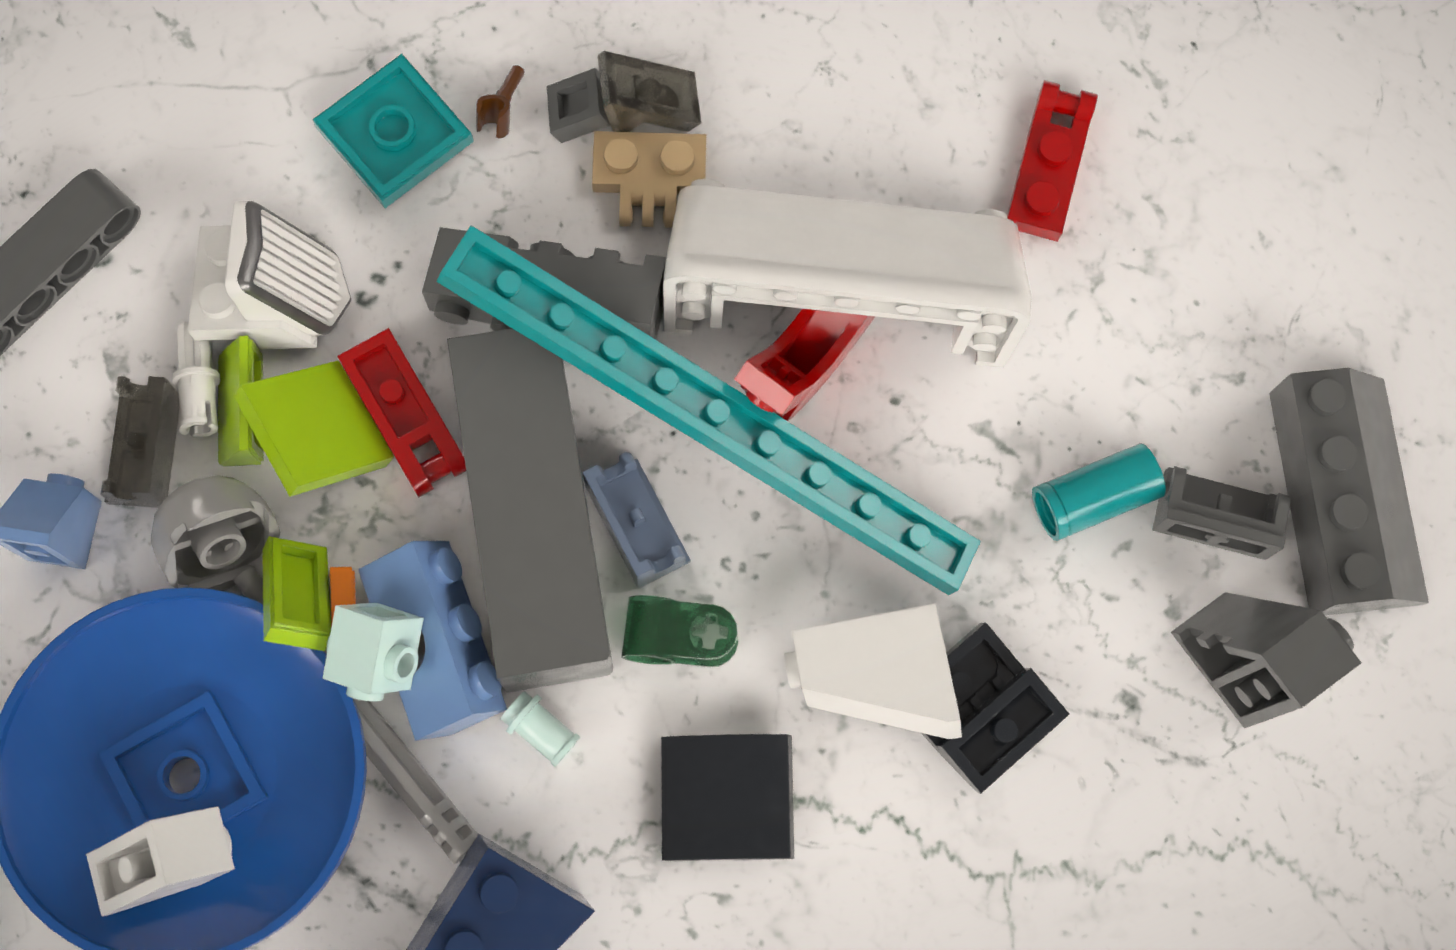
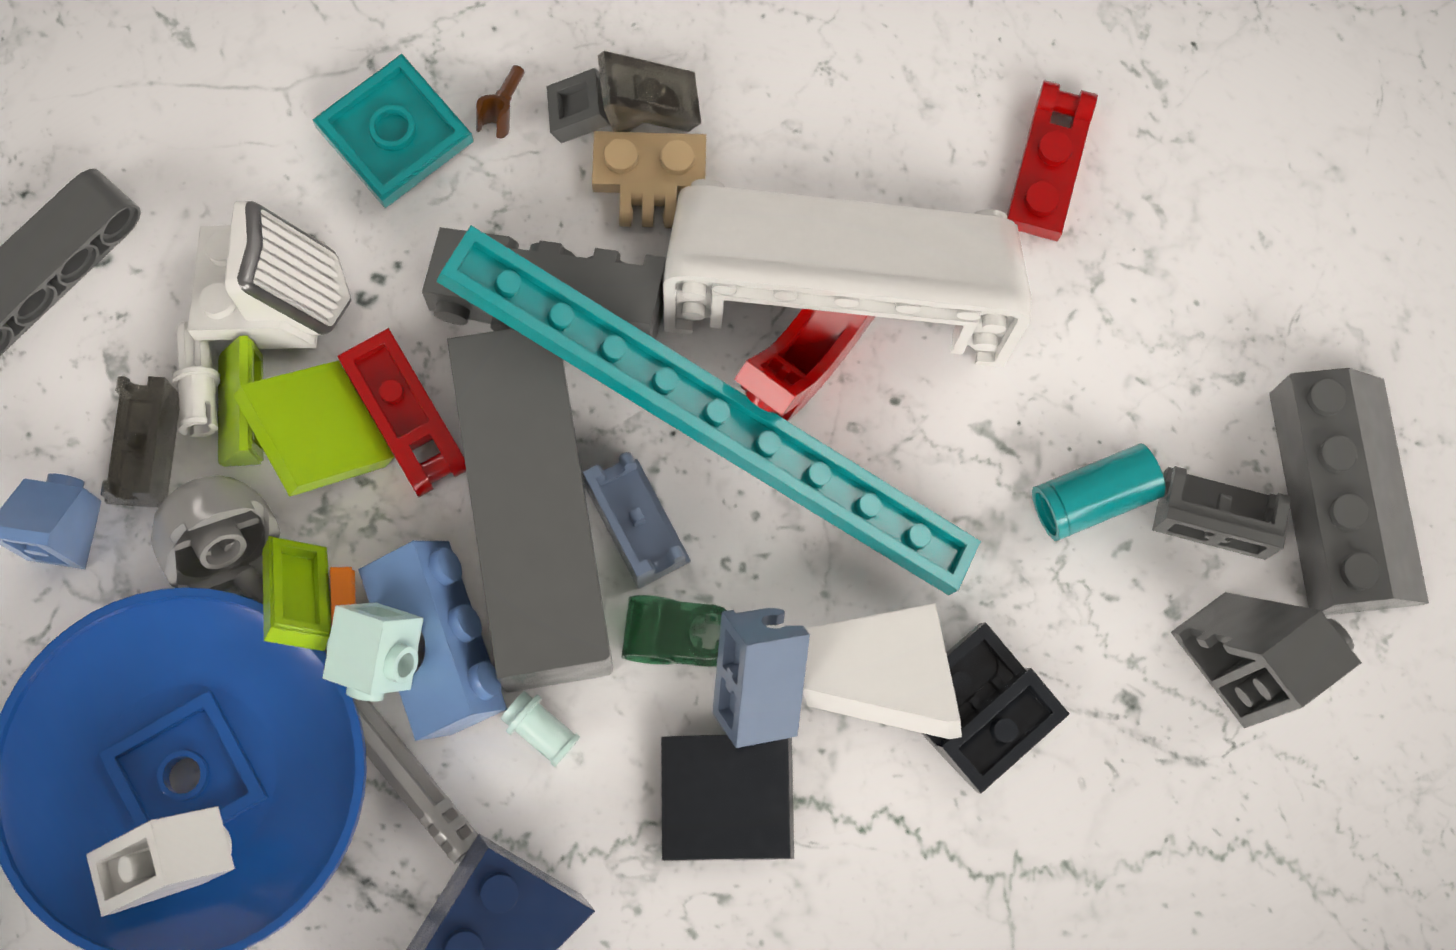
none -> sand blue hinge [712,608,810,748]

